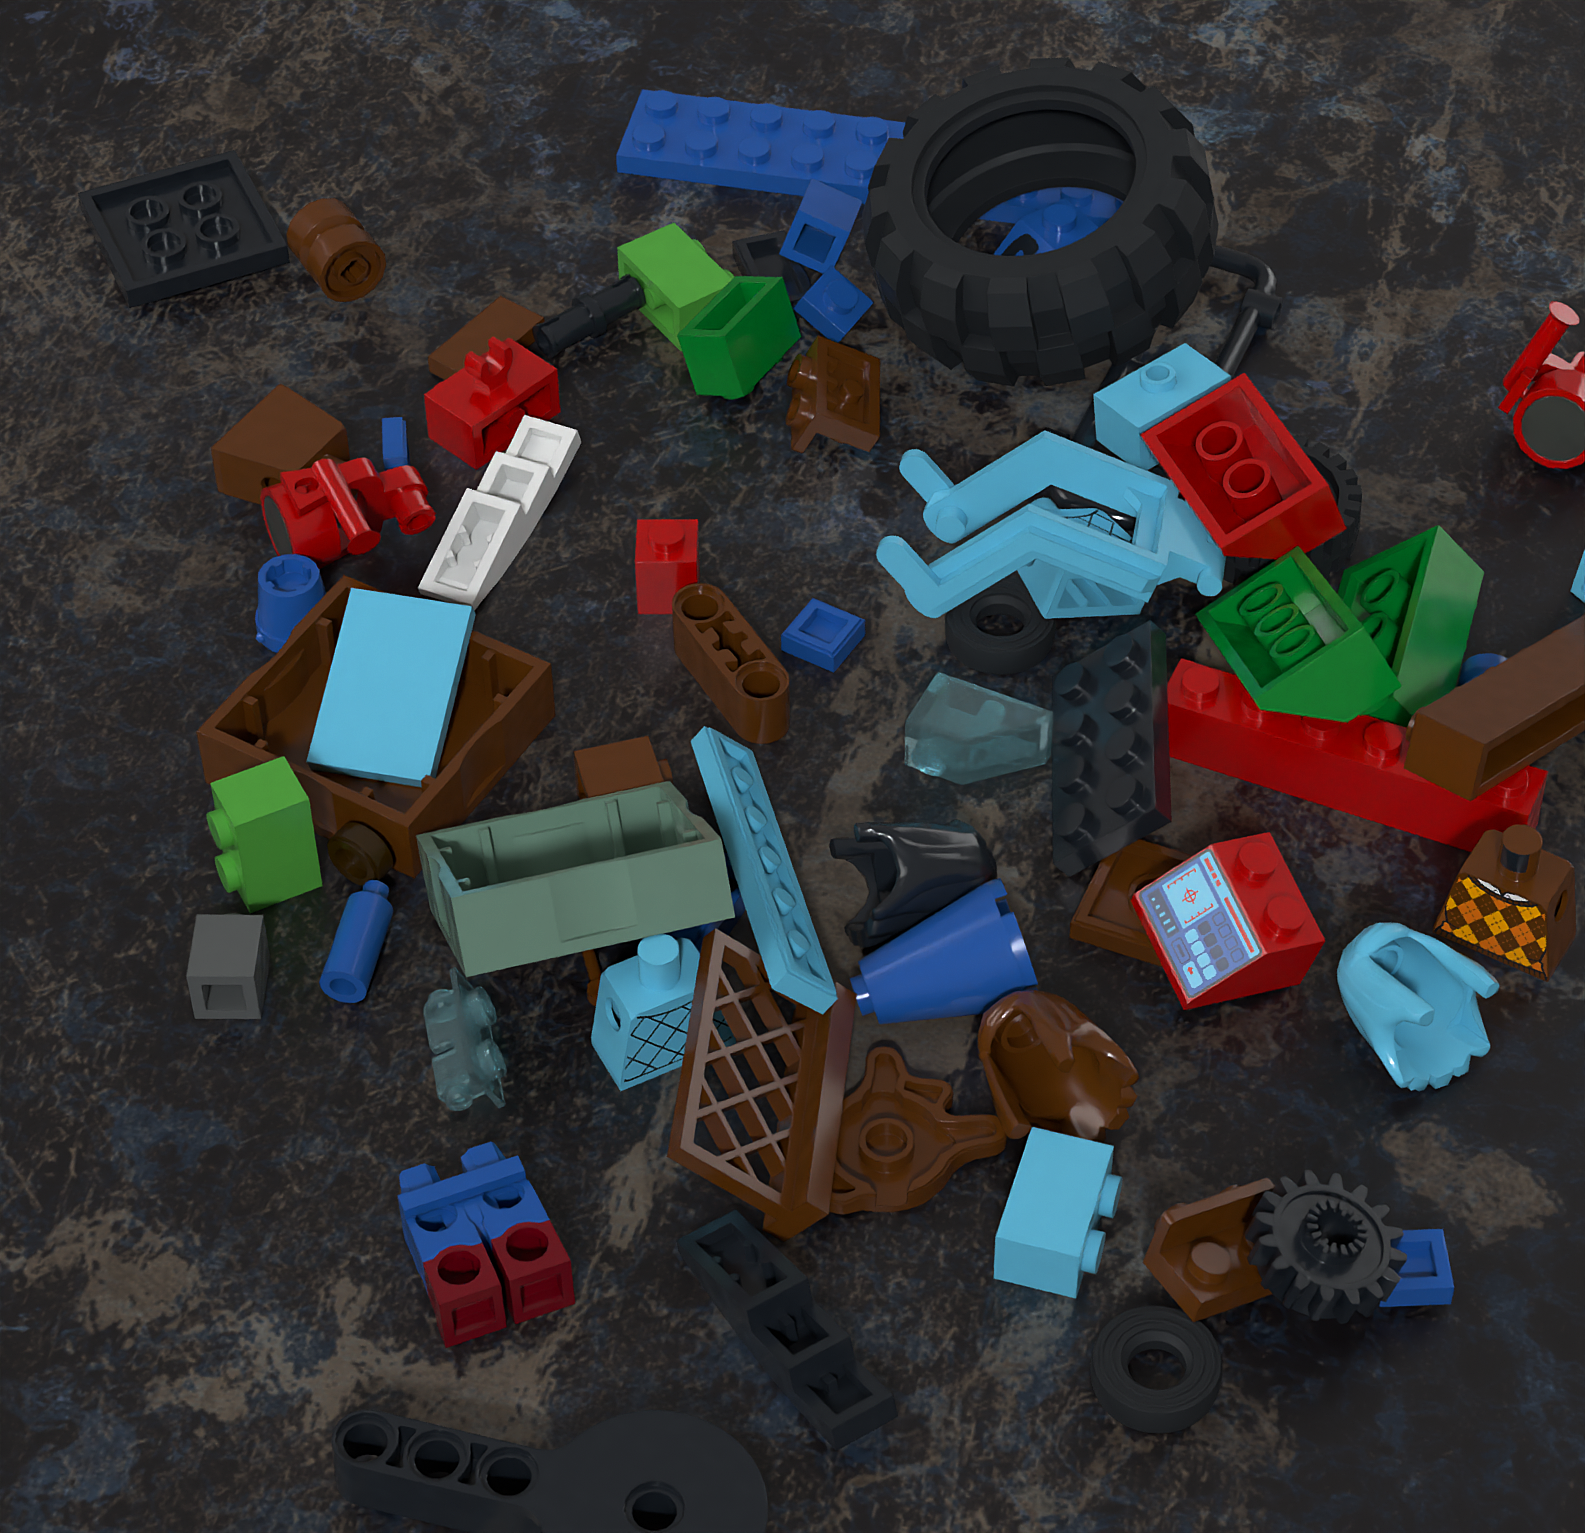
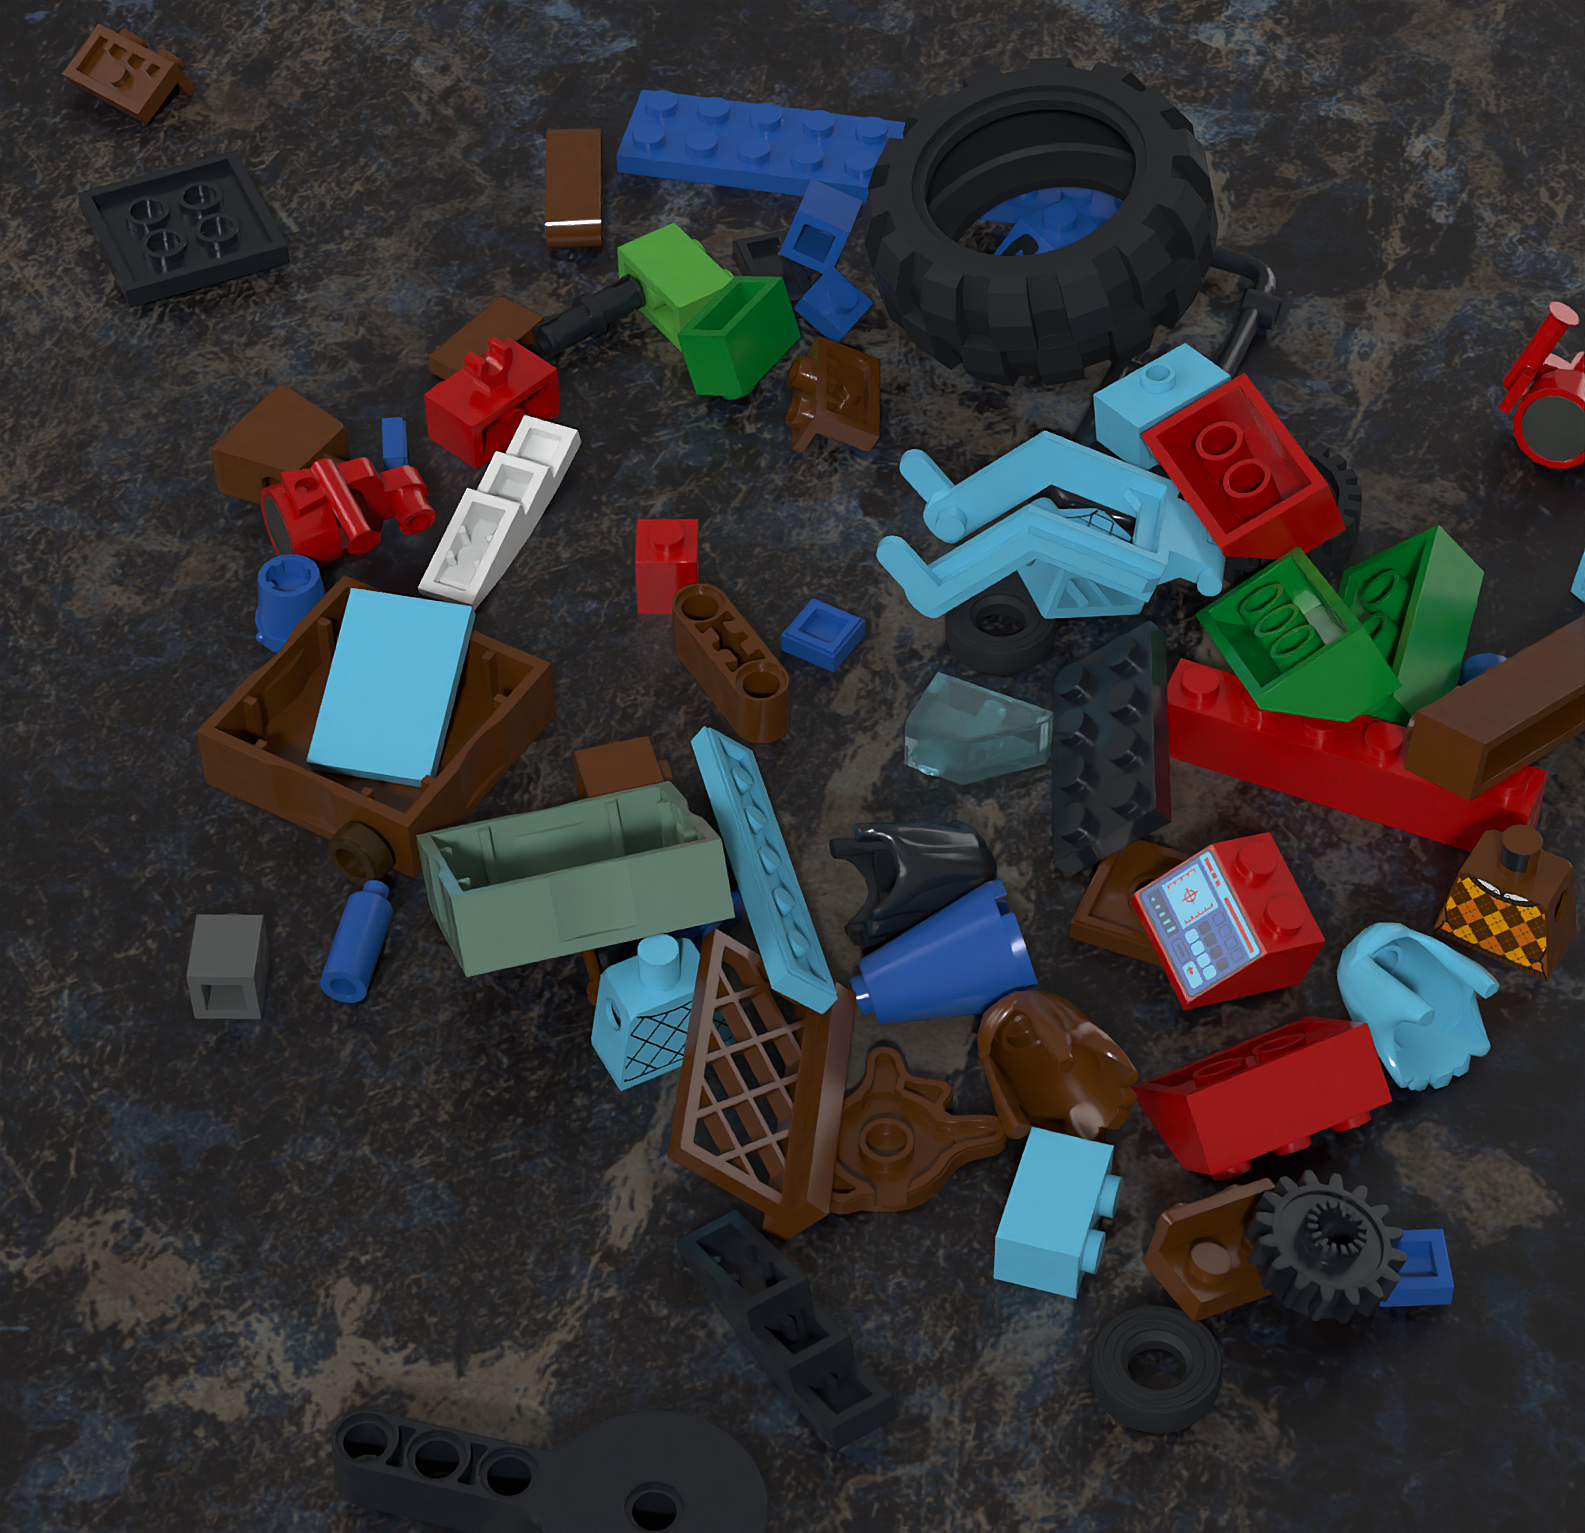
bright green brick [206,756,323,913] -> none
reddish brown wheel [286,198,386,302] -> none
hips [397,1142,575,1348] -> none
clear light blue hinge [423,967,507,1111] -> none
none -> reddish brown bracket [62,24,195,124]
none -> reddish brown beam [545,128,603,249]
none -> red slope [1132,1016,1392,1181]

